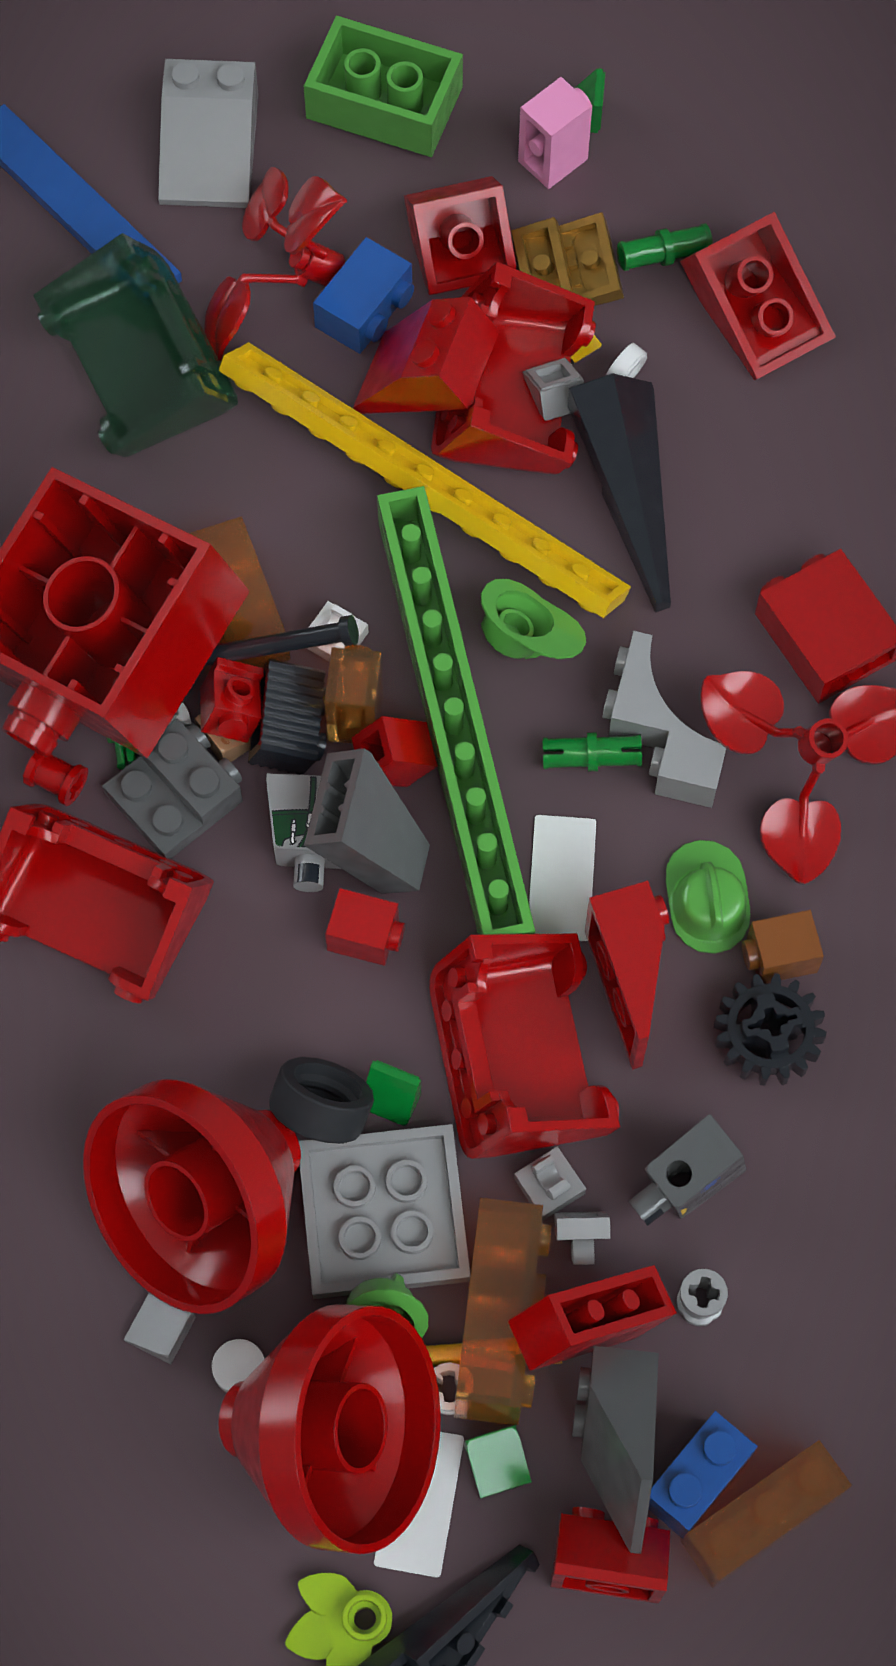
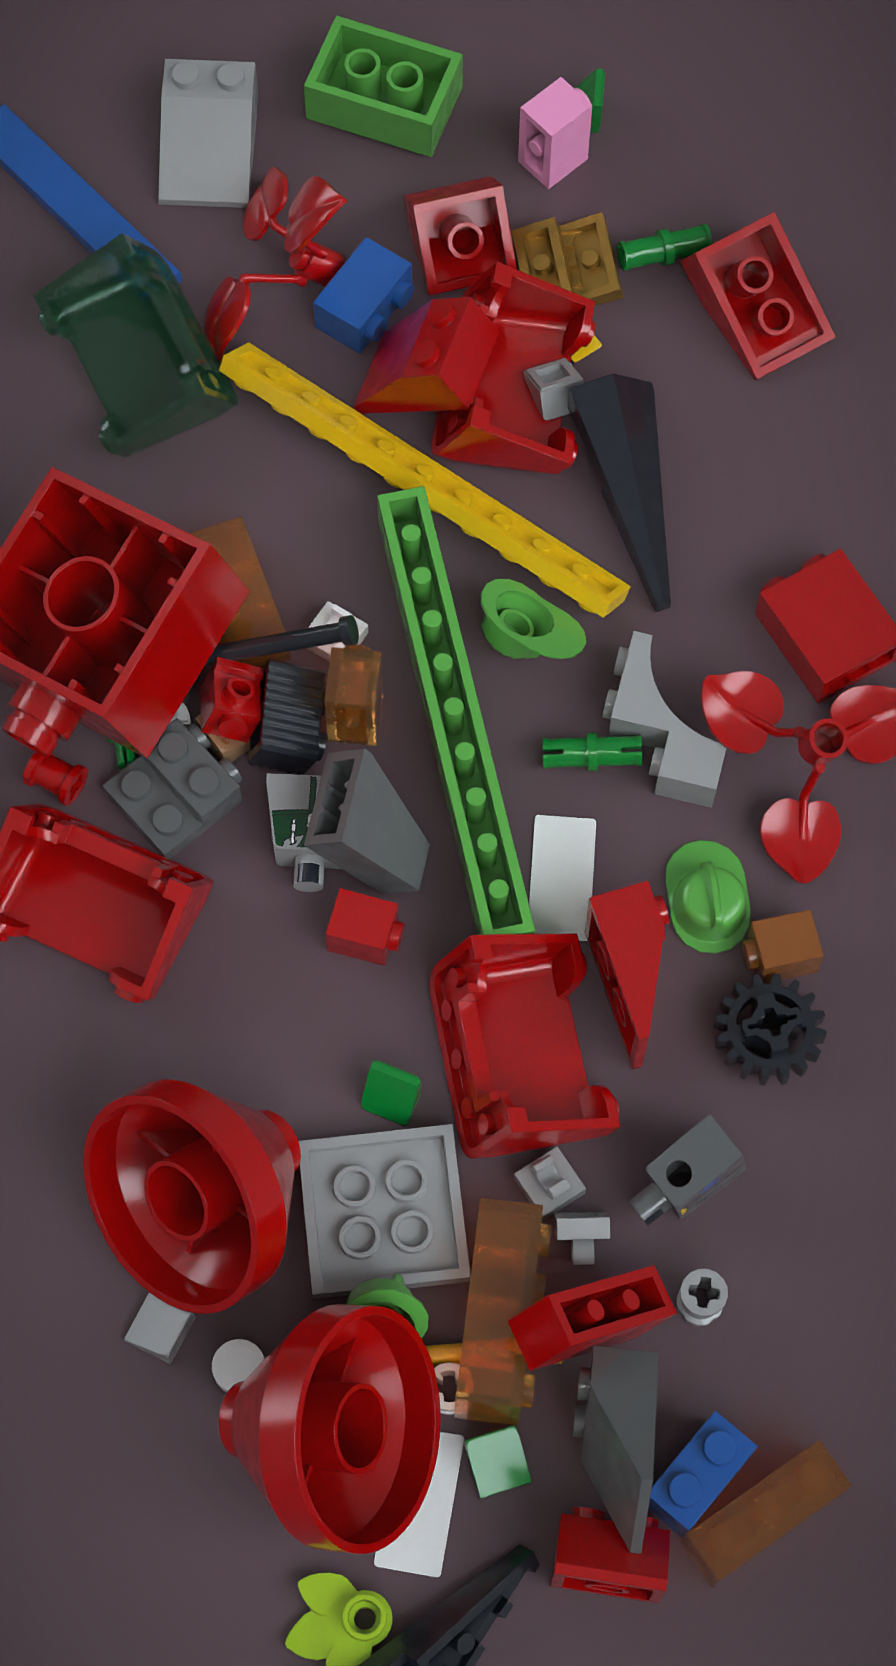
black tyre [269,1057,374,1144] -> none
red brick [352,716,438,787] -> none
white tile [606,342,647,378] -> none

